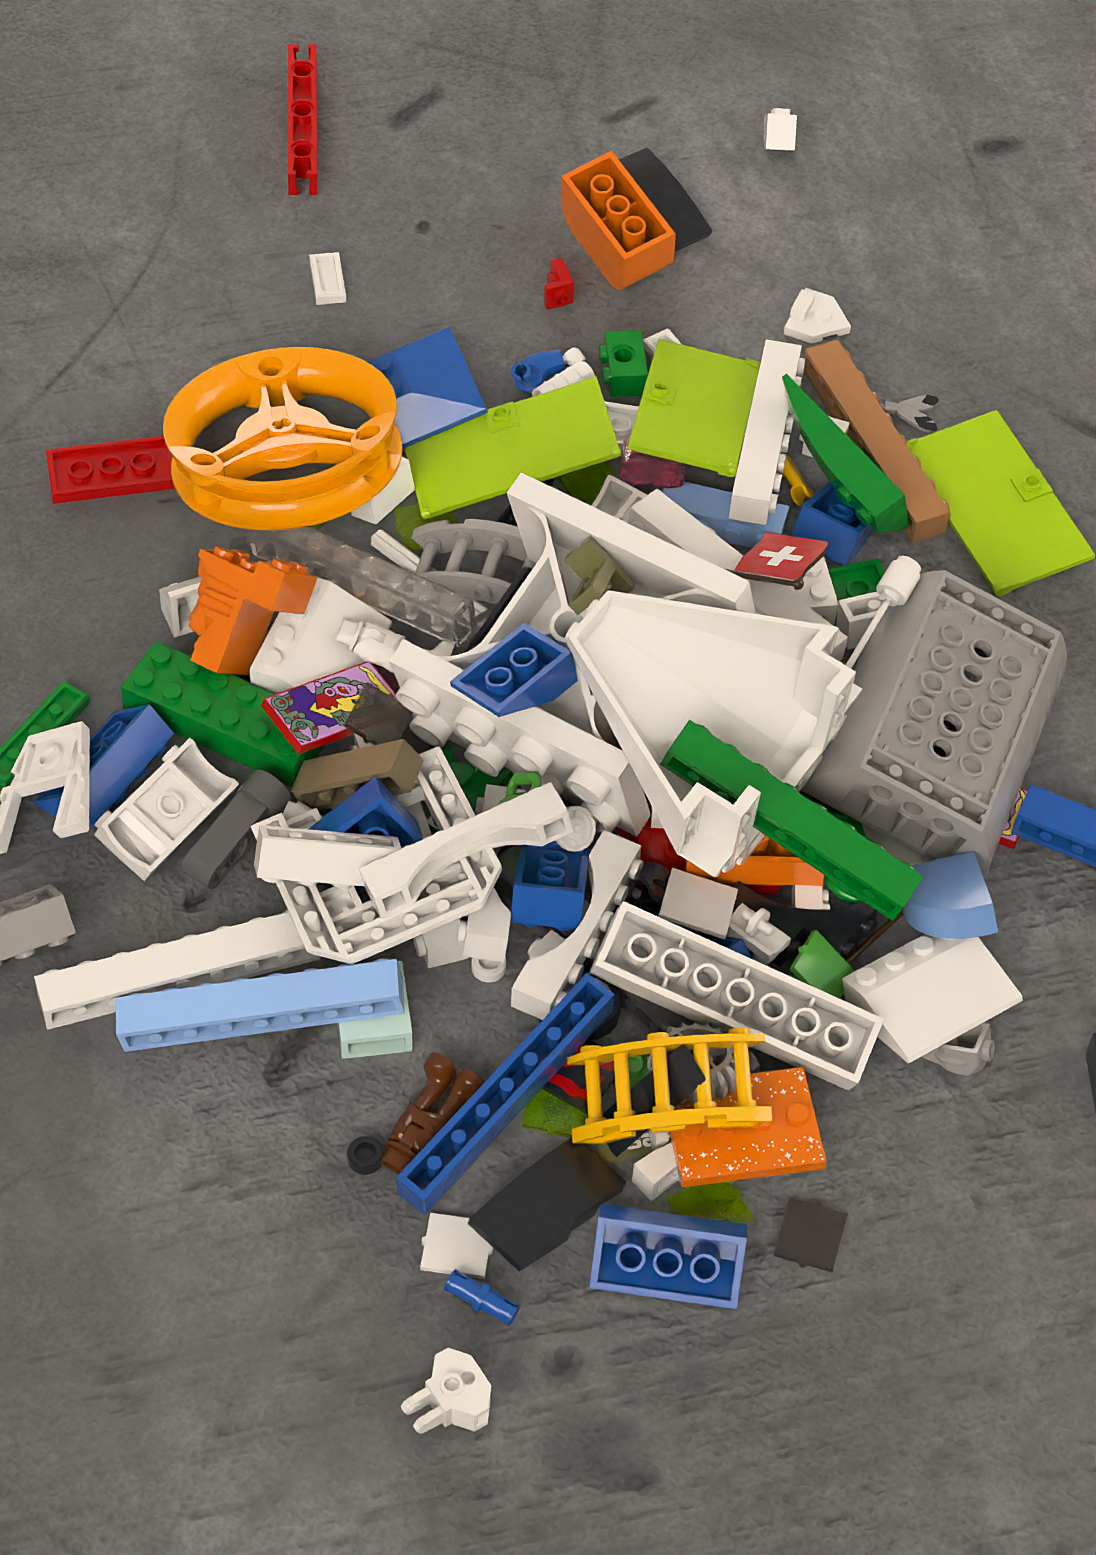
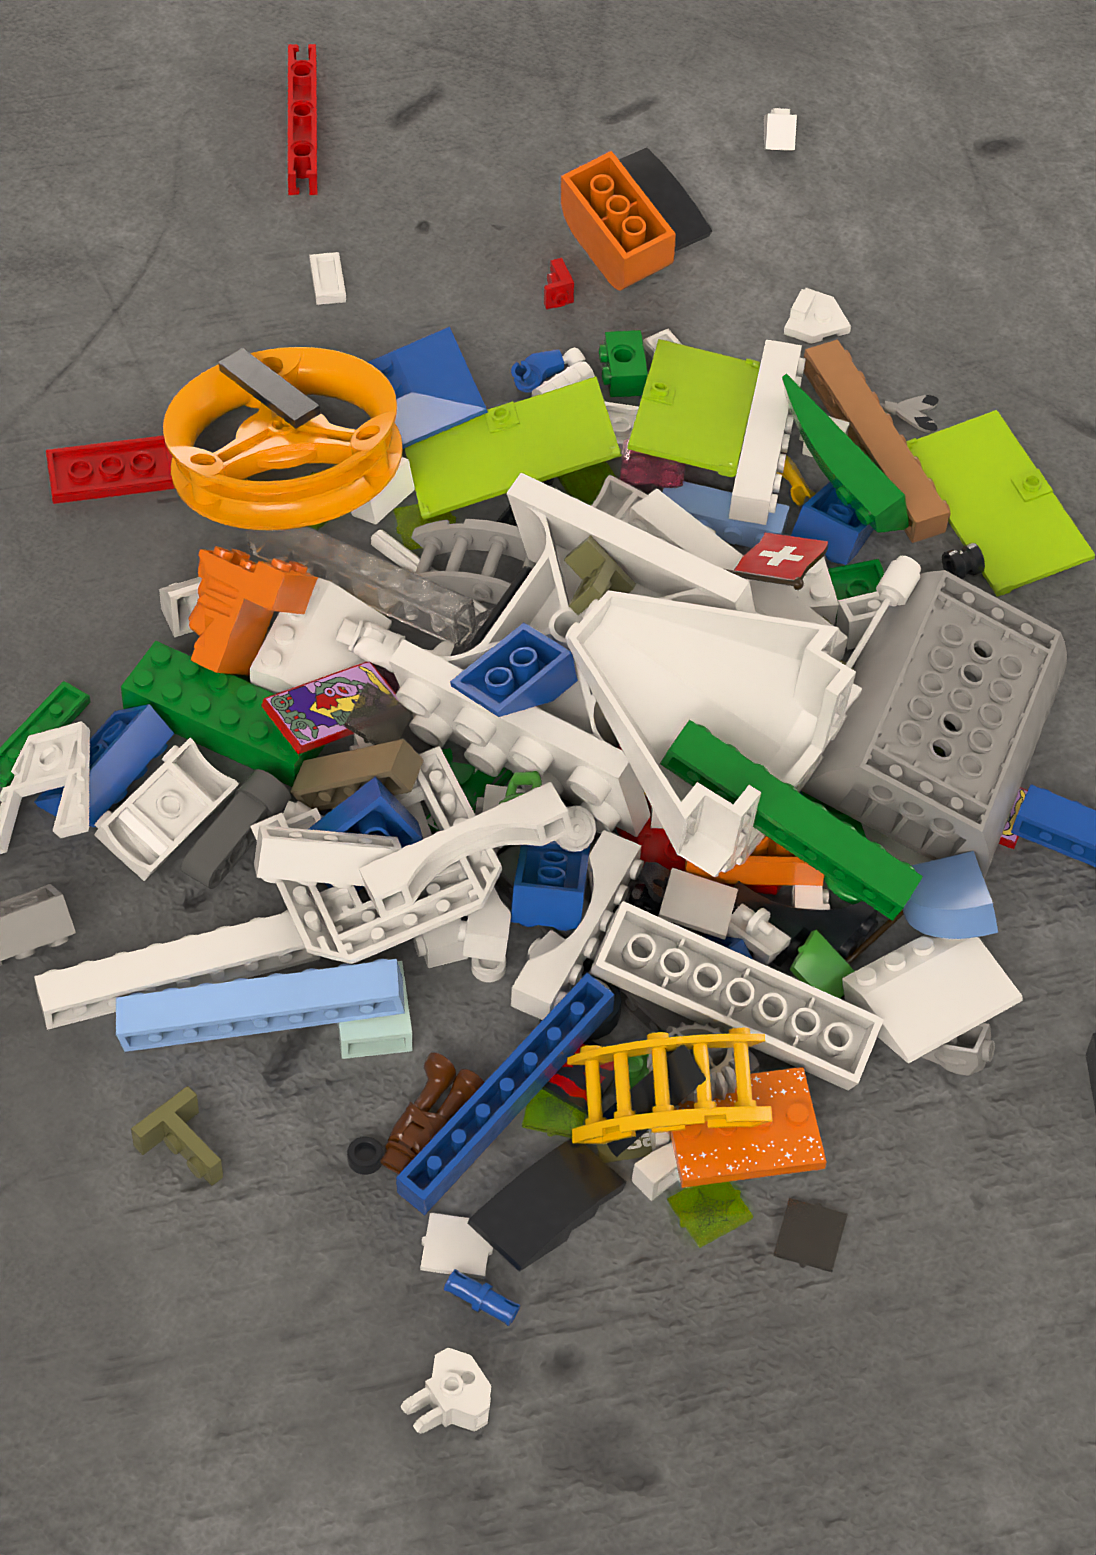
blue slope [589,1204,747,1309] -> none
none -> olive bracket [131,1086,223,1186]
none -> tile [218,348,321,429]
none -> black wheel [942,543,985,579]

